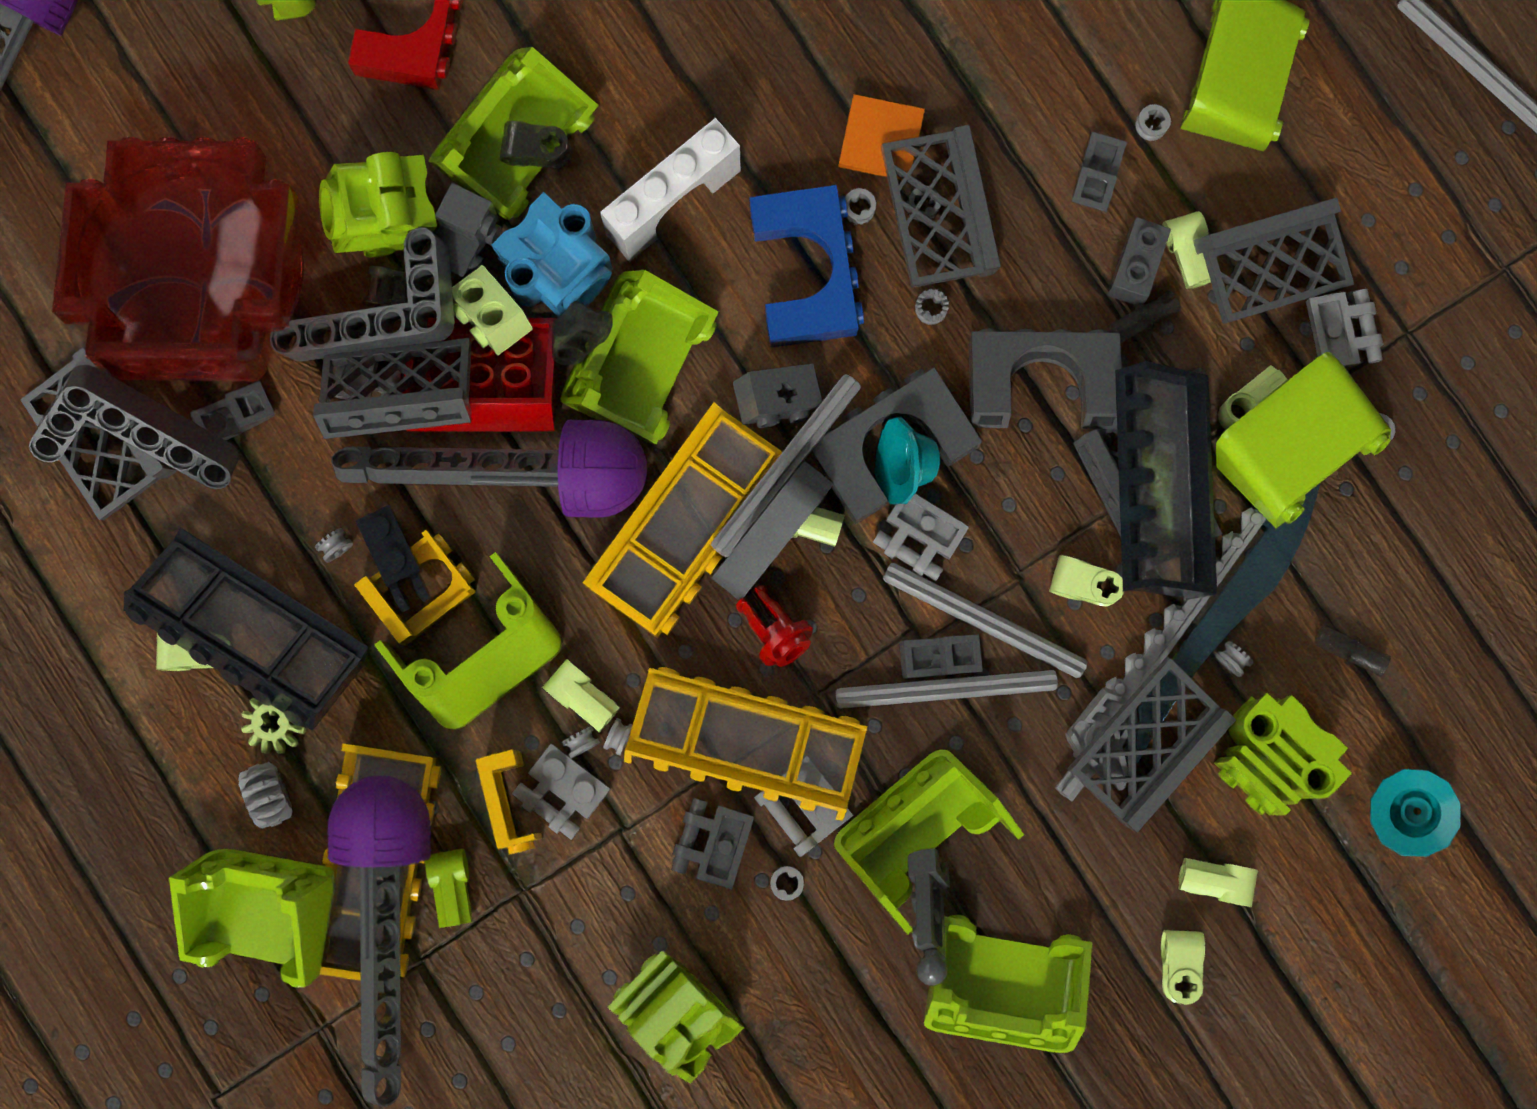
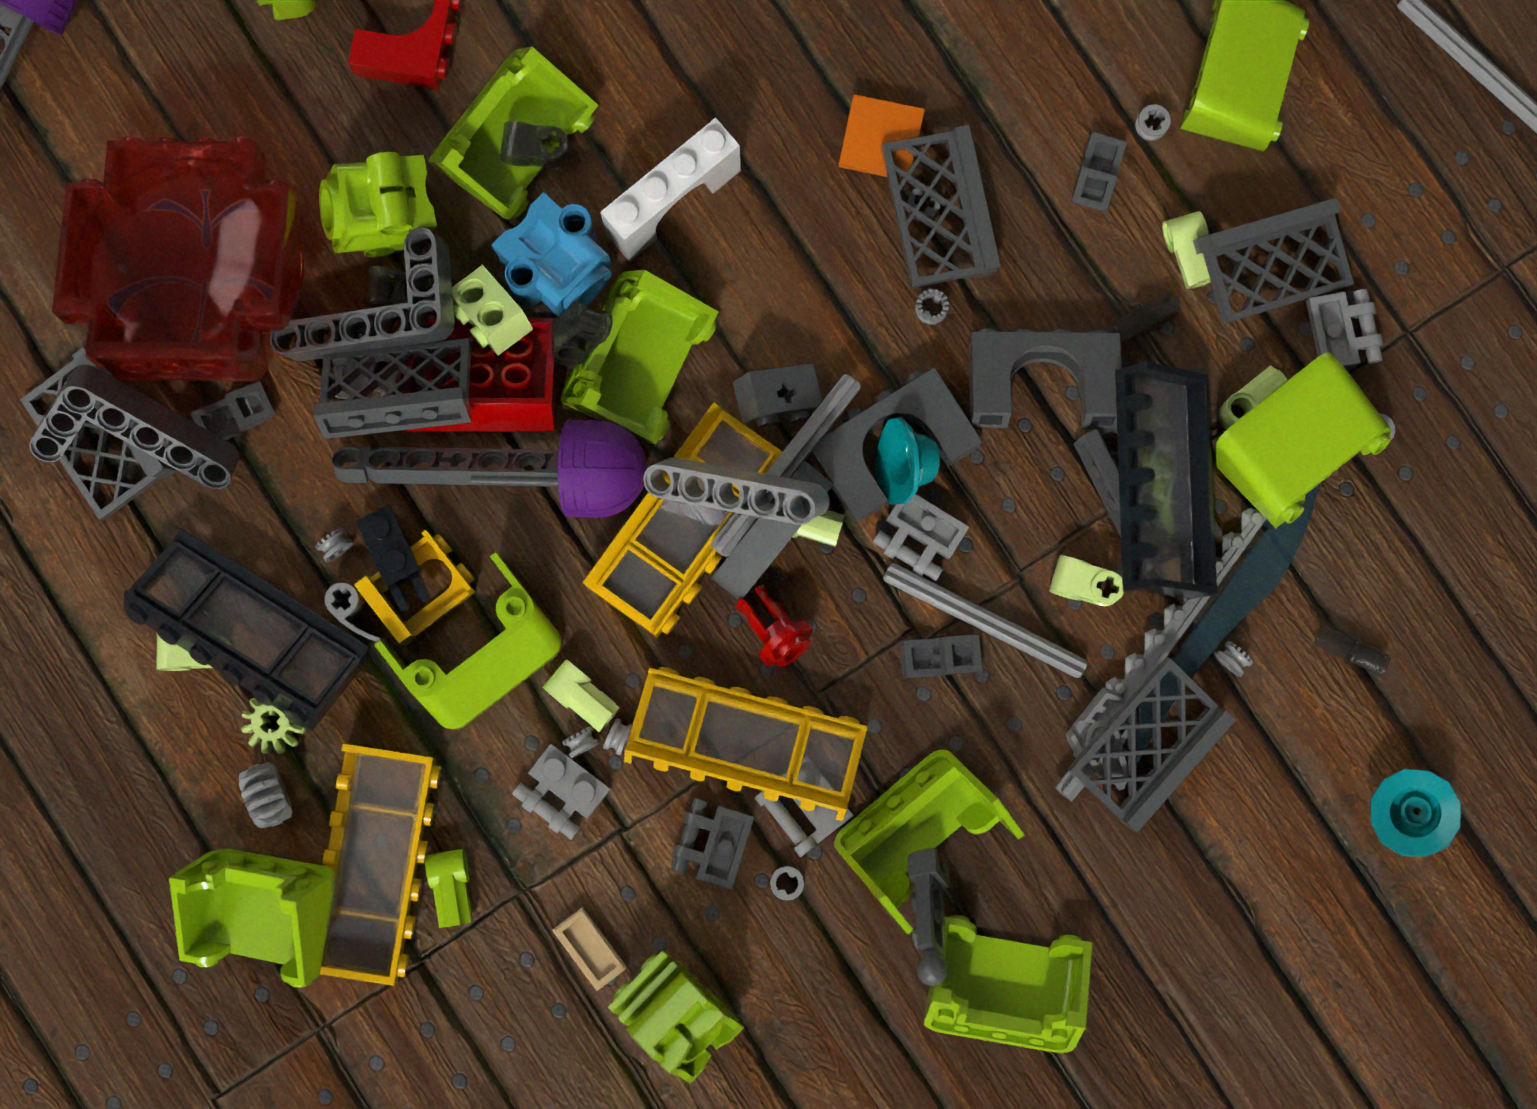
piece [328,776,431,1107] -> none
dark grey brick [425,183,502,281] -> none
yellow panel [475,749,542,854] -> none
blue arch [749,185,864,348] -> none
light grey axle [836,670,1058,709] -> none
light grey bush [845,188,876,225] -> none
dark grey brick [1107,217,1171,307] -> none
yellowish green piece [1161,930,1205,1005] -> none
yellowish green piece [1178,858,1258,907] -> none
lime piece [1214,693,1352,815] -> none
none -> light grey panel [325,583,386,642]
none -> tan tile [552,907,628,991]
none -> light grey beam [643,457,829,525]

